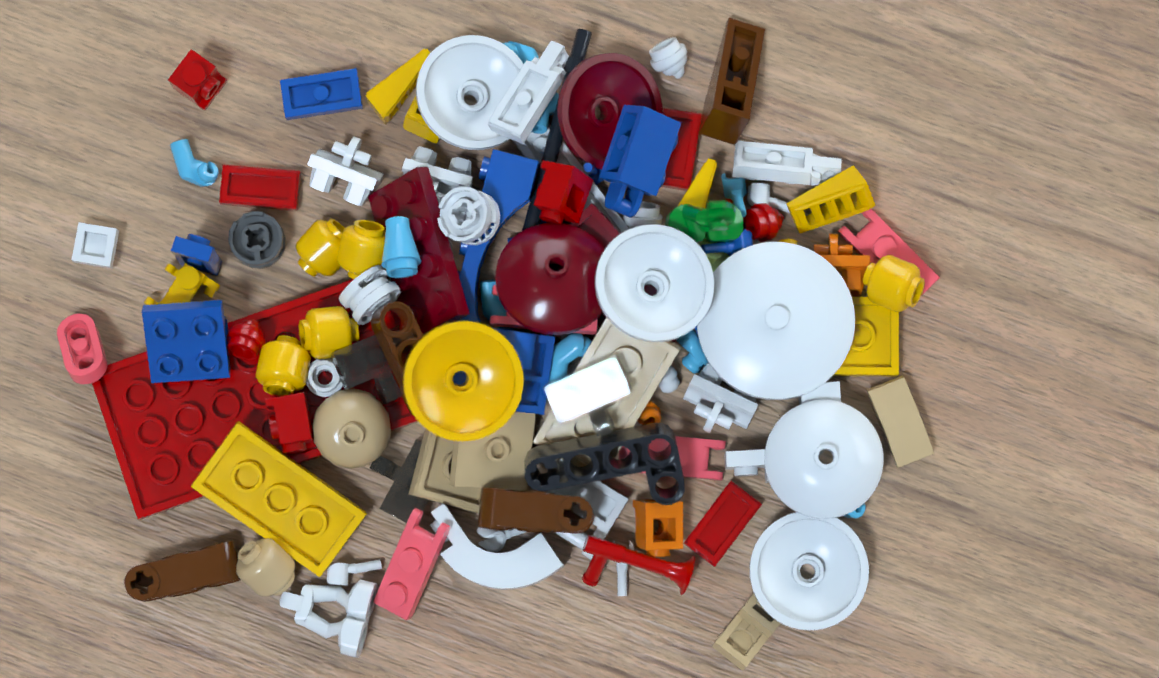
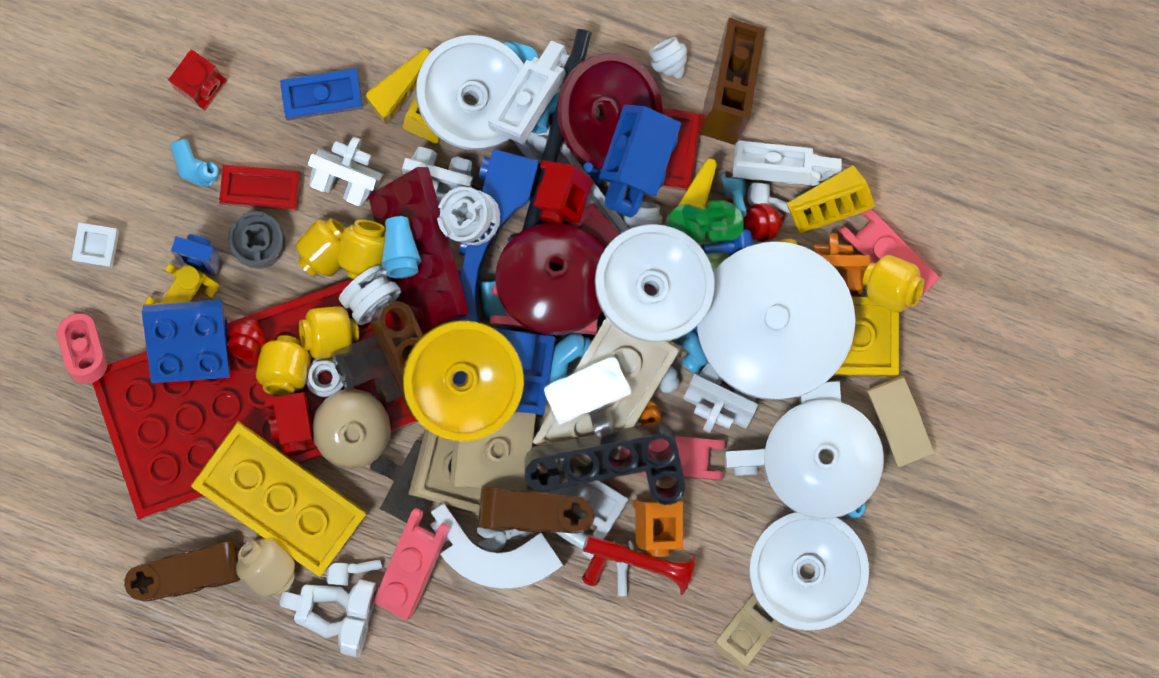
red tile [683,481,762,567] -> none

